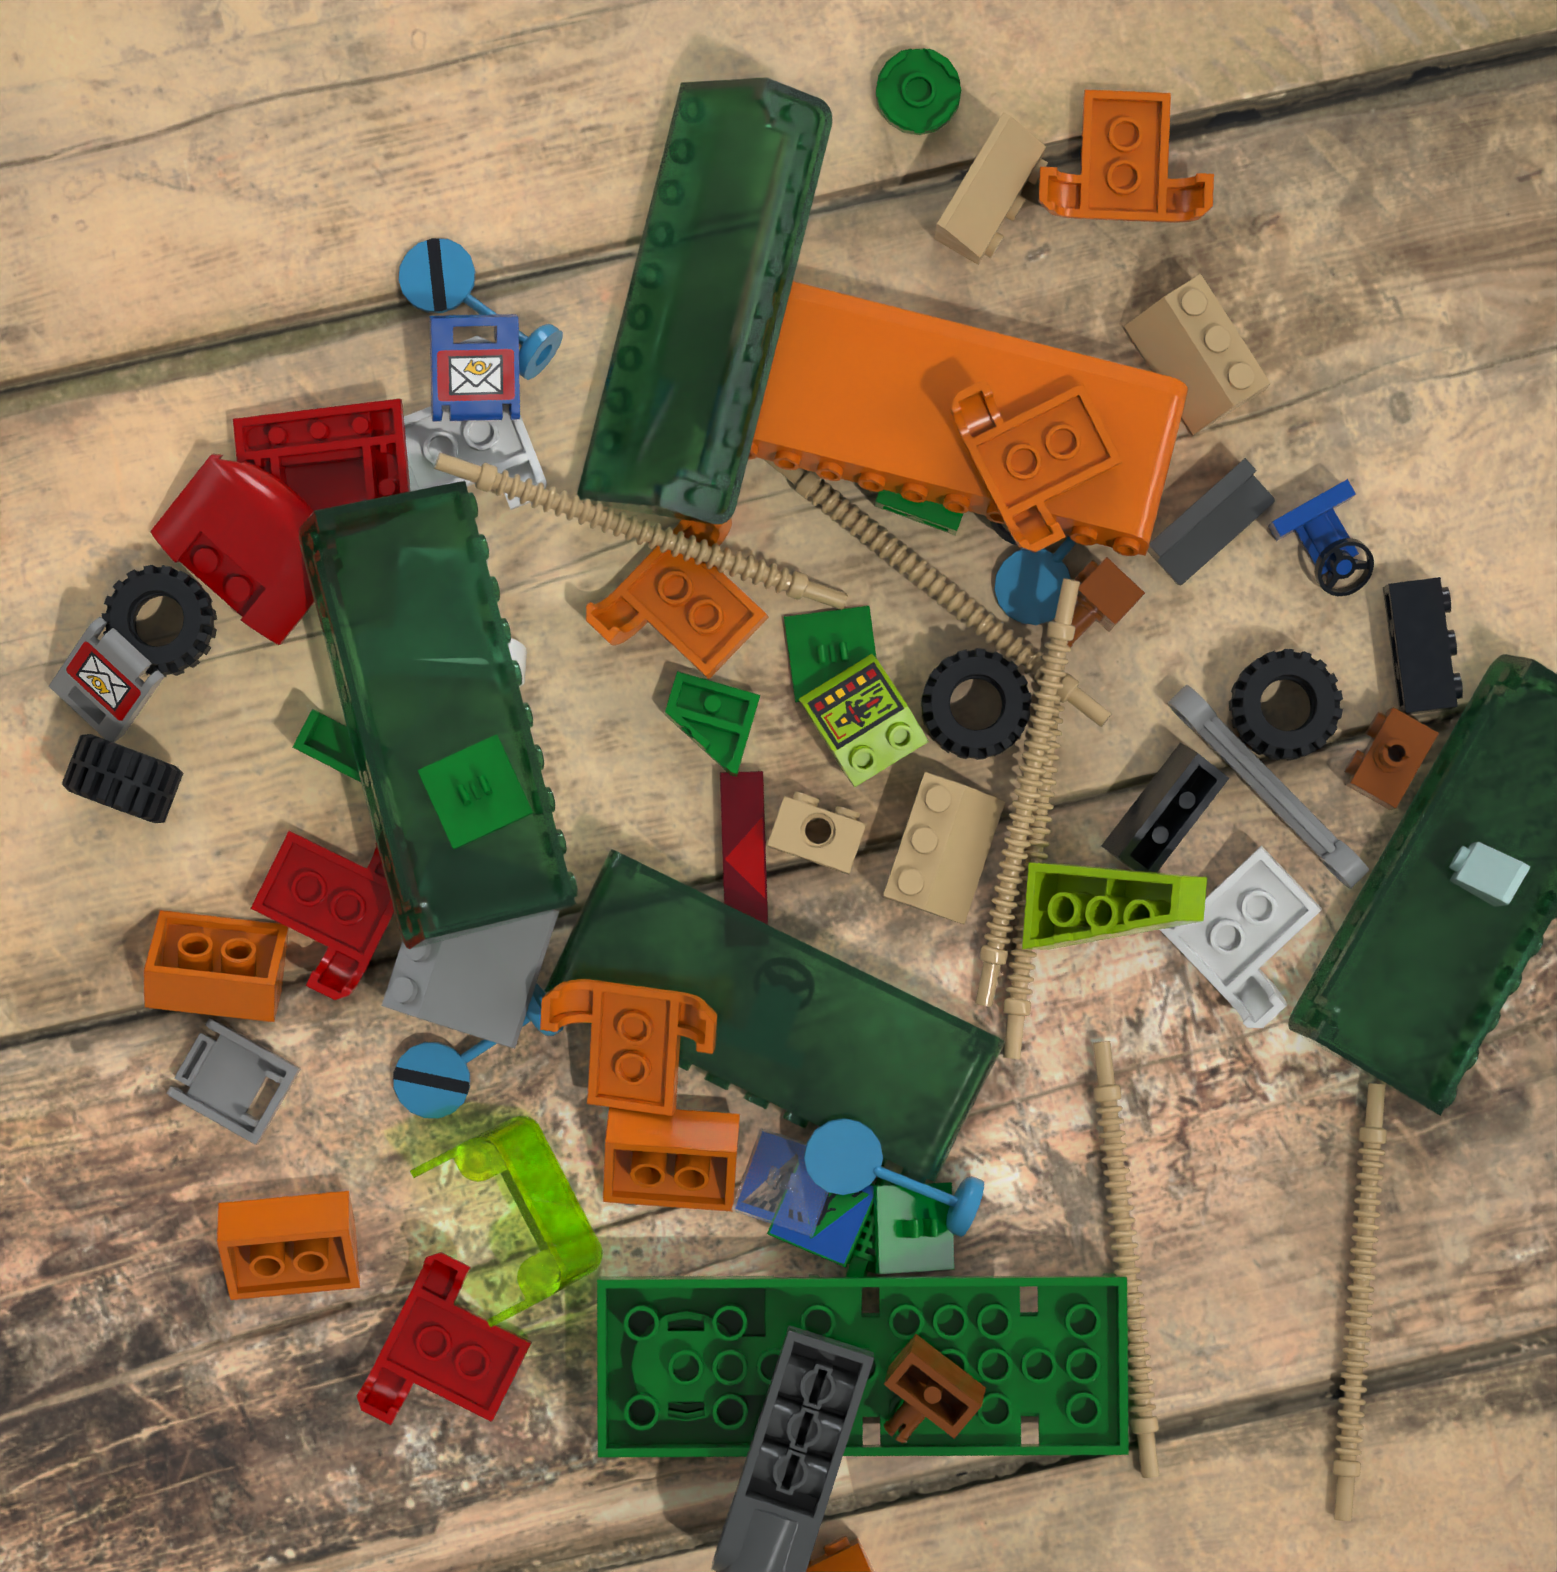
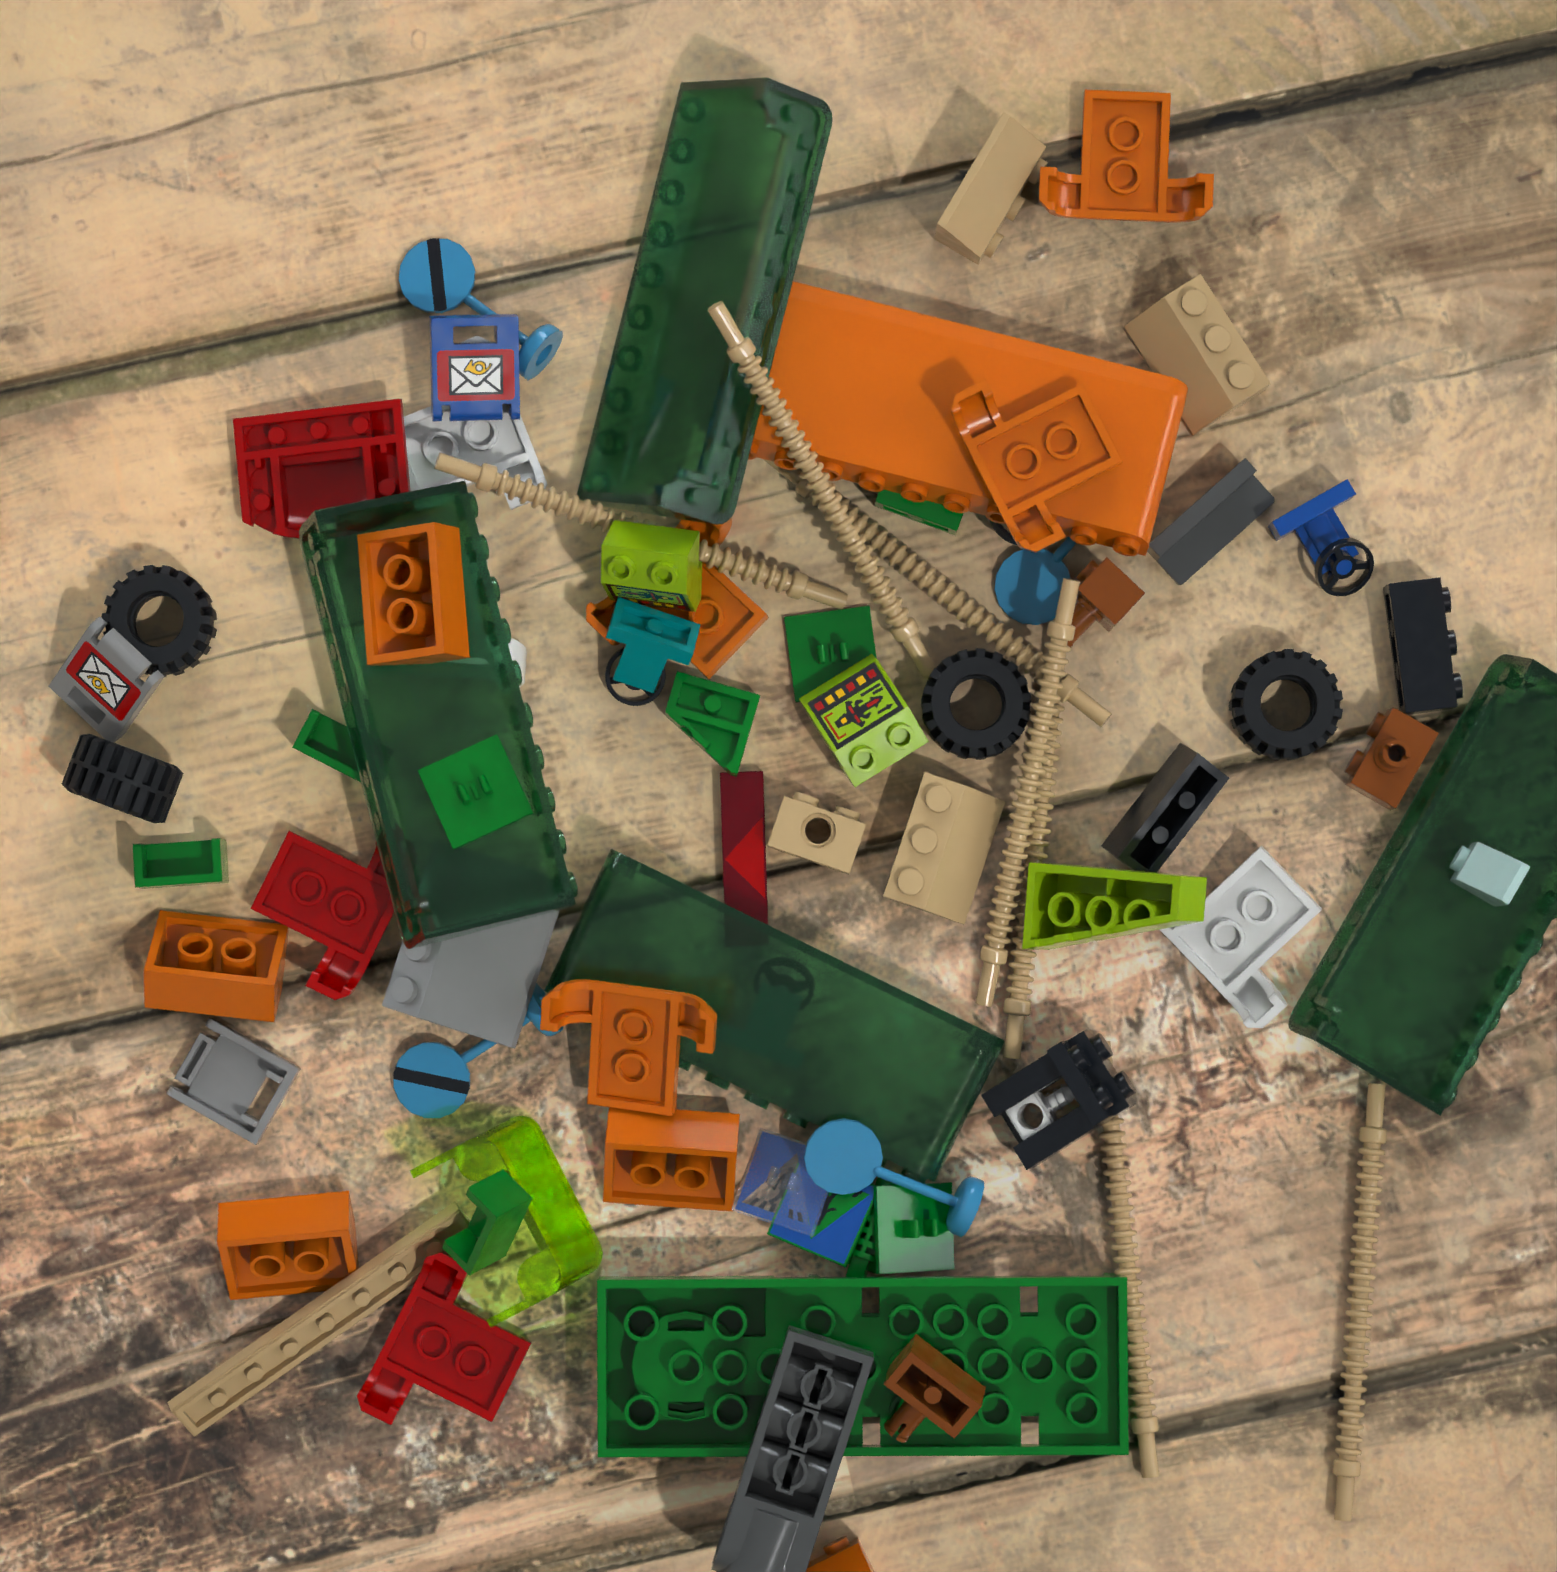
red slope [150,453,343,645] -> none
green tile [876,48,961,135] -> none
light grey piece [1167,685,1369,889] -> none
none -> green panel [133,838,229,889]
none -> tan tile [167,1201,470,1437]
none -> orange slope [357,522,470,666]
none -> green panel [442,1169,533,1276]
none -> lime piece [601,520,702,612]
none -> teal piece [605,597,701,706]
none -> tan hose [708,301,936,677]
none -> black brick [981,1030,1136,1170]

